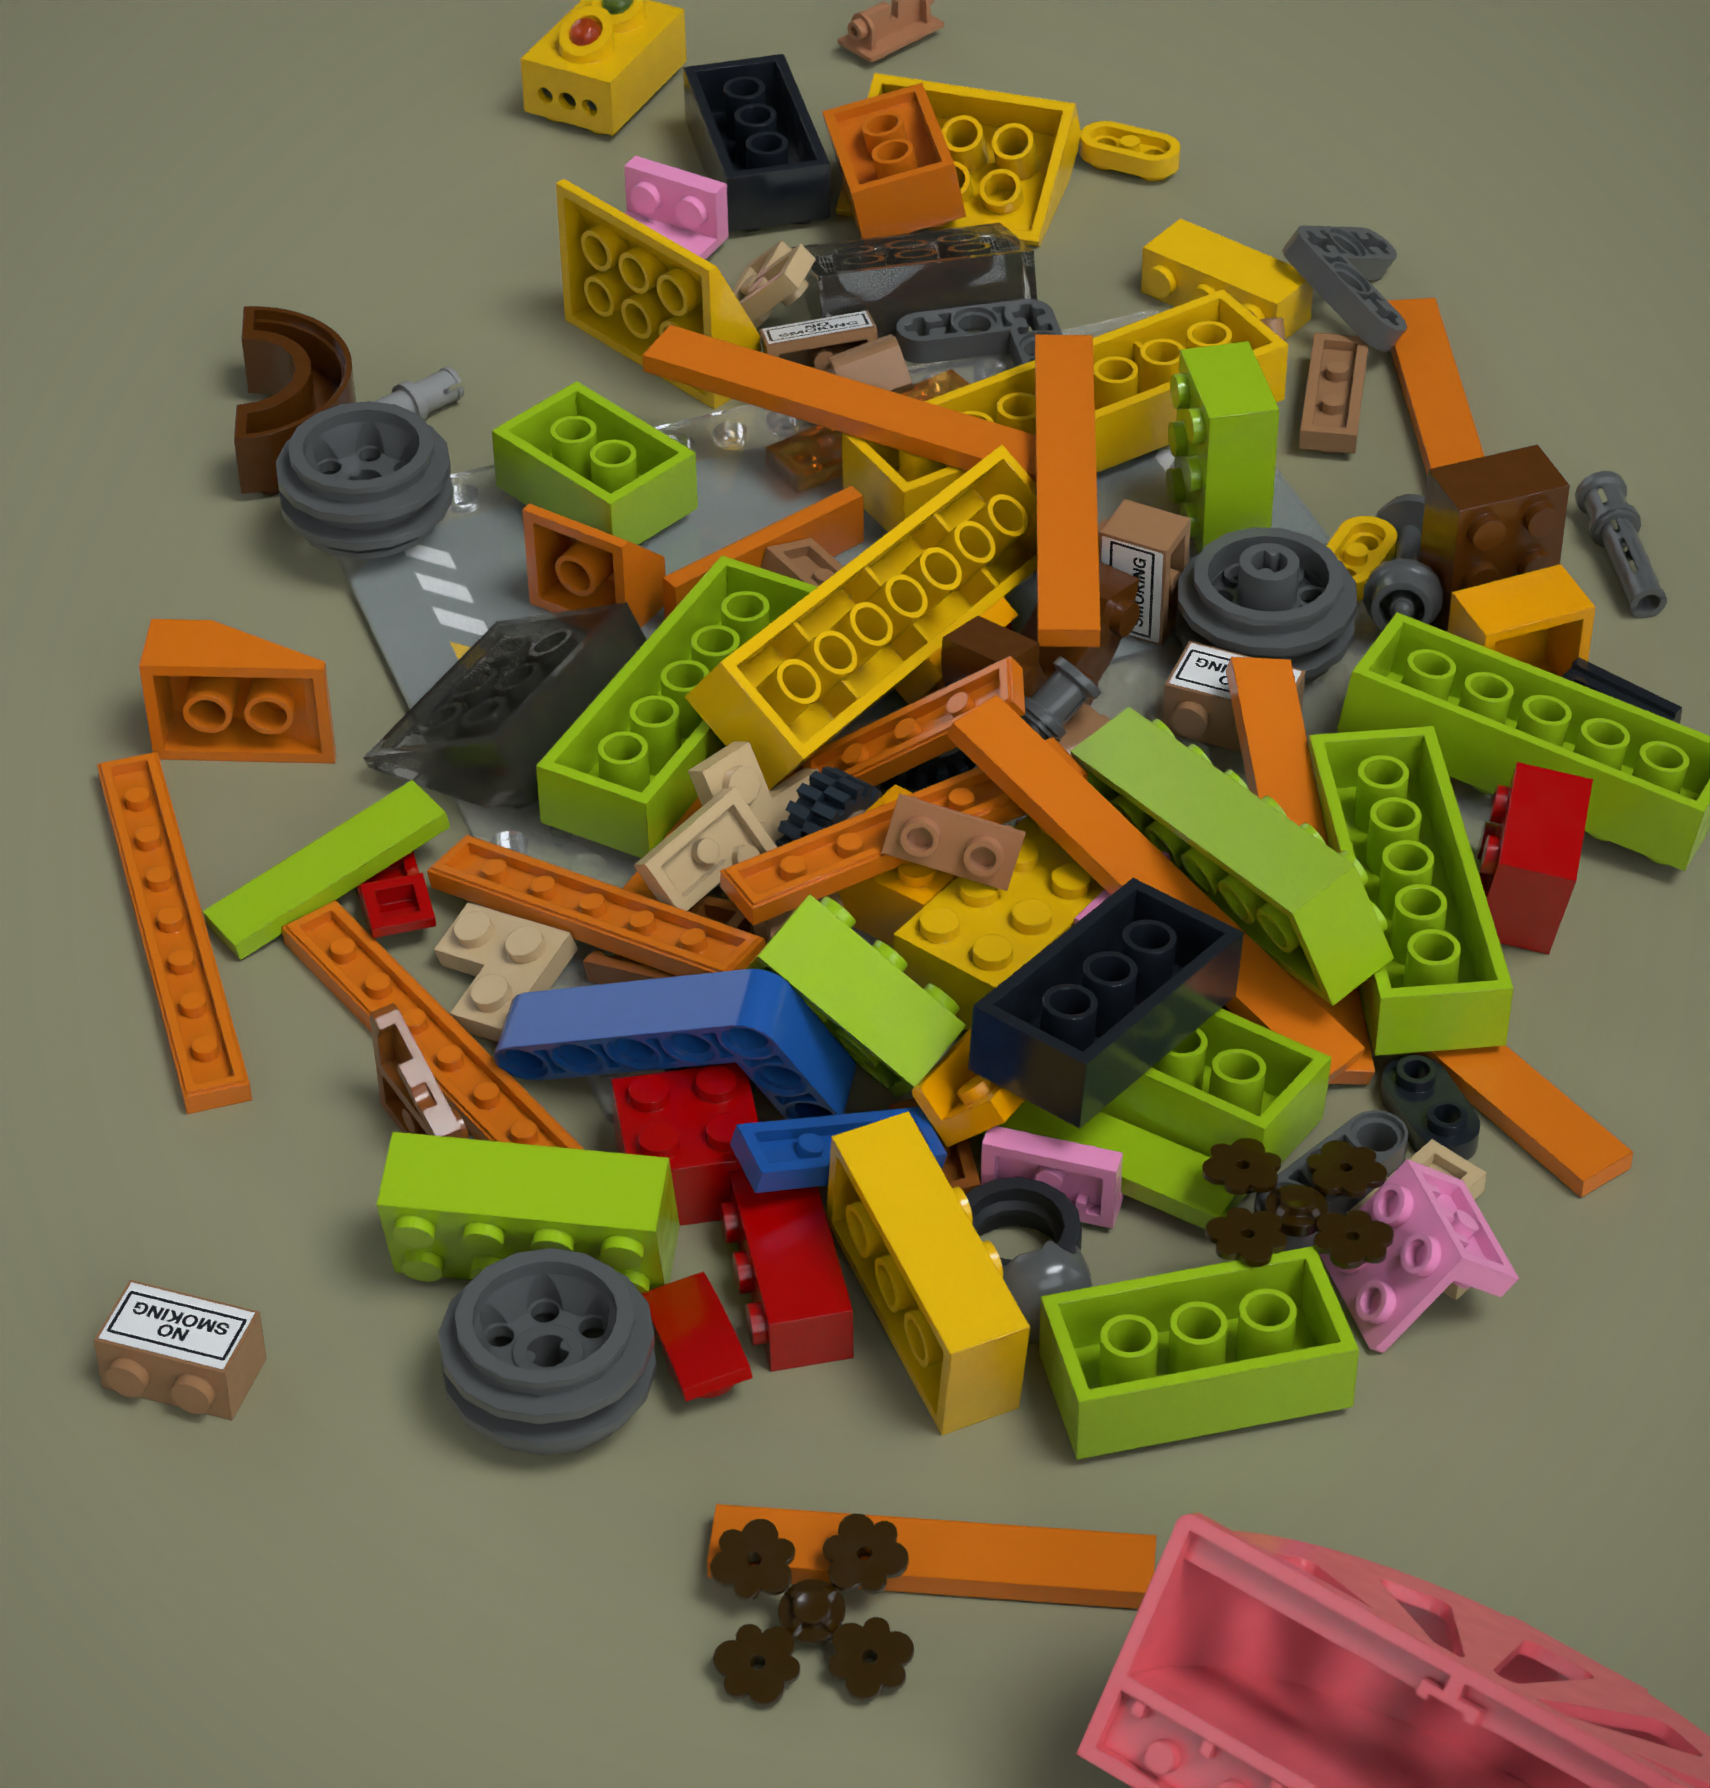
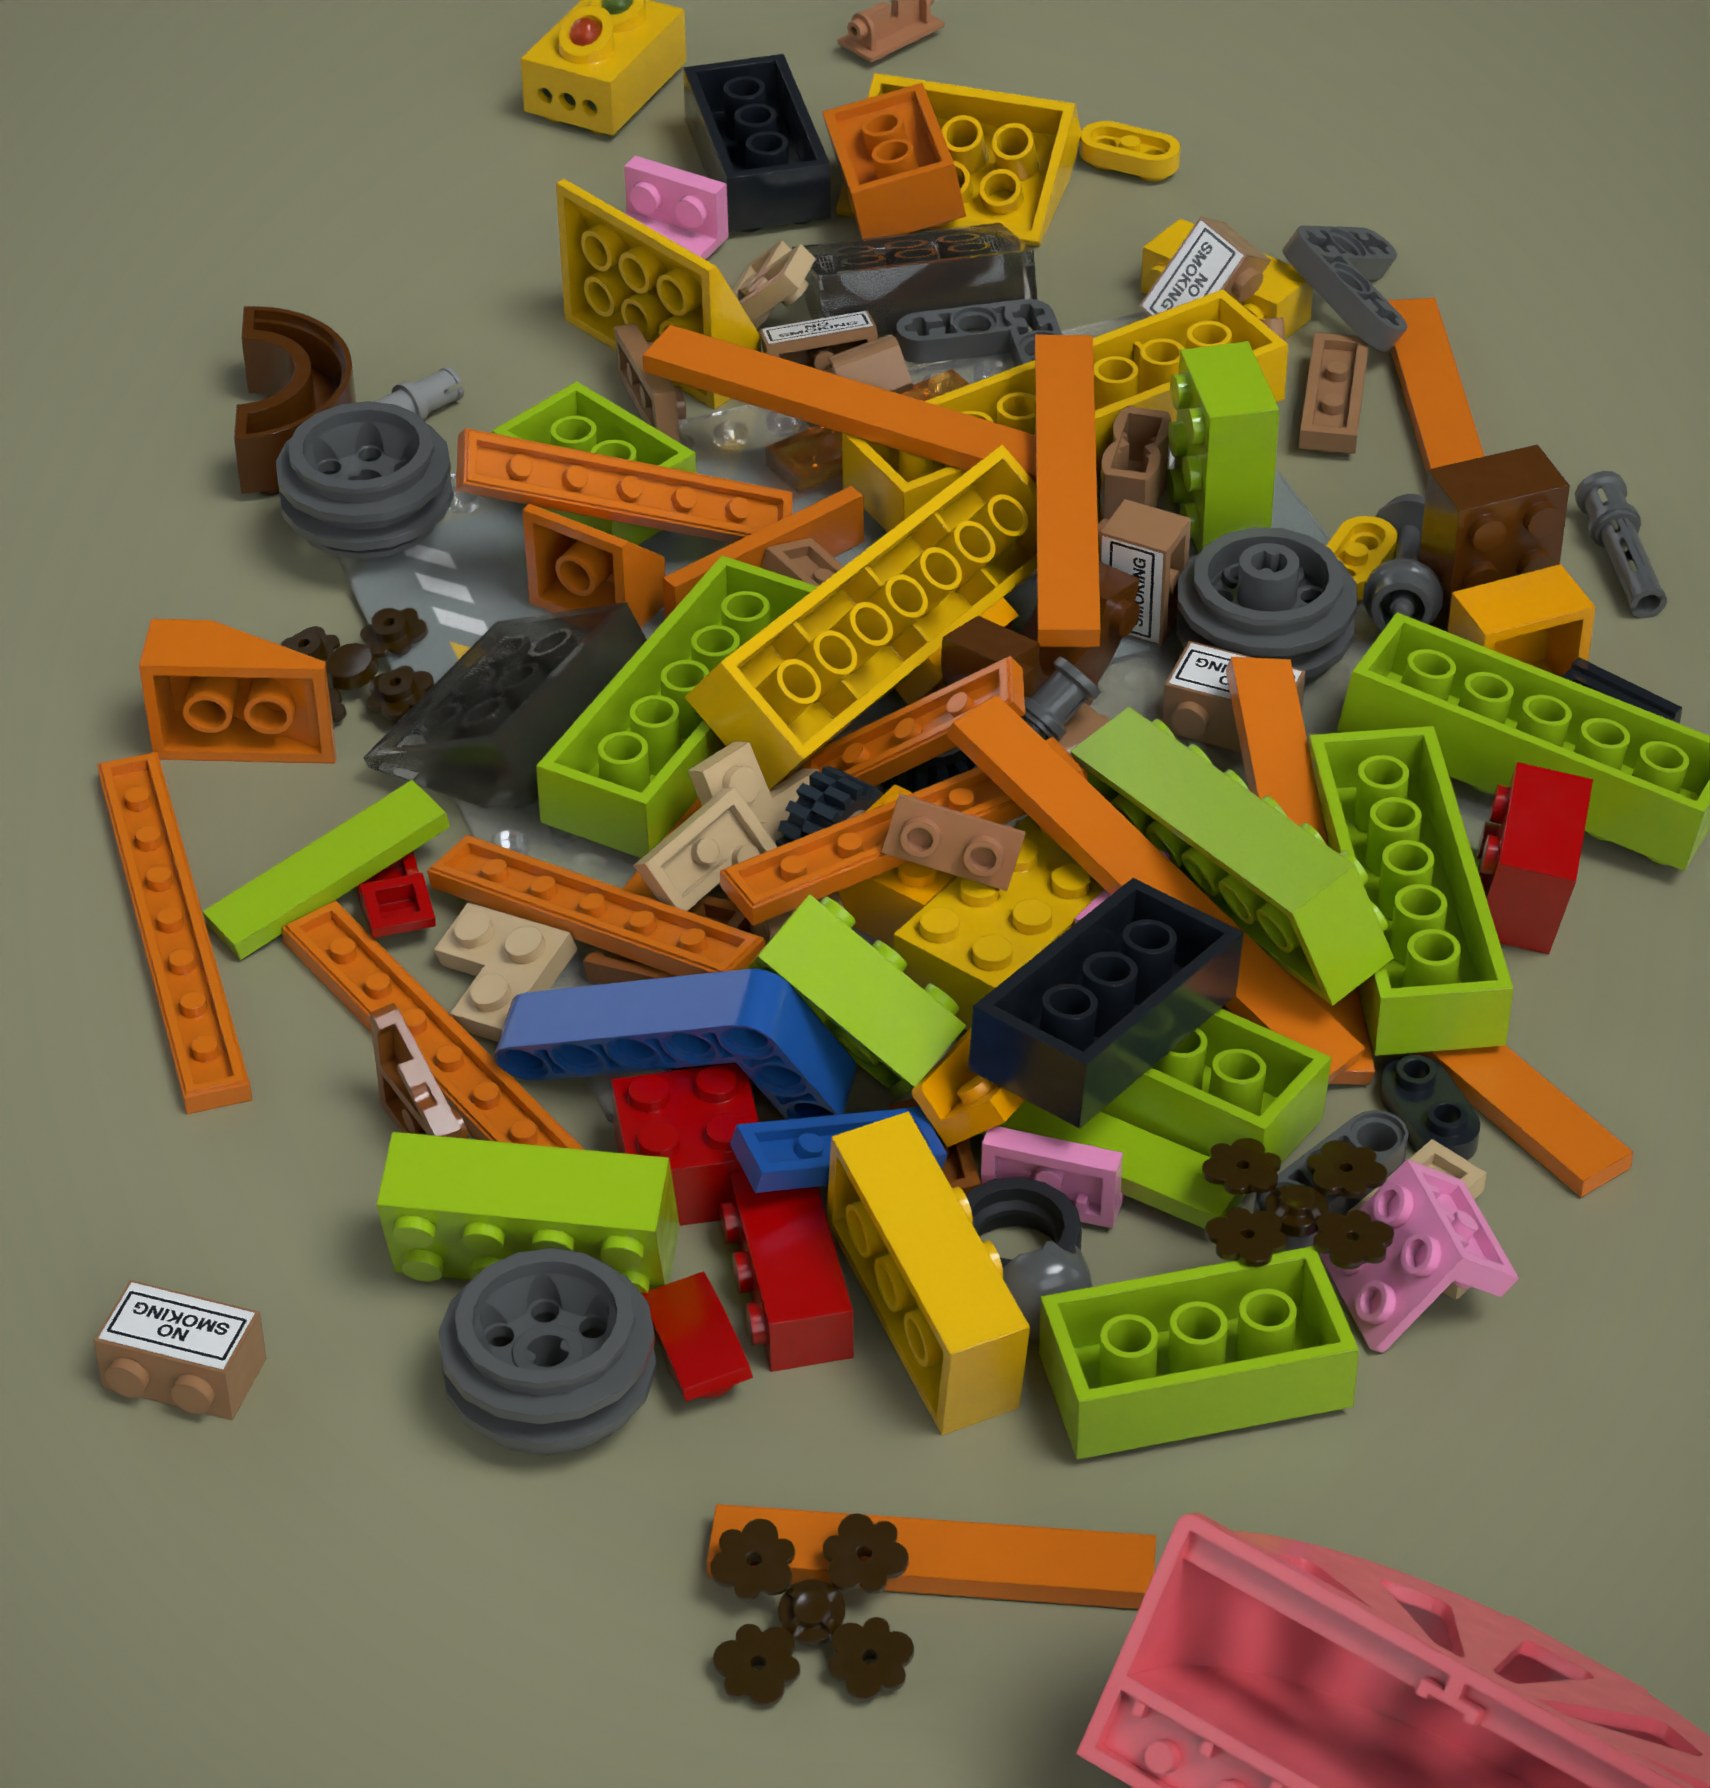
none -> dark brown plant [280,608,434,729]
none -> orange tile [456,428,793,543]
none -> medium nougat plate [614,323,686,442]
none -> medium nougat brick [1099,406,1172,522]
none -> brick [1139,216,1271,316]

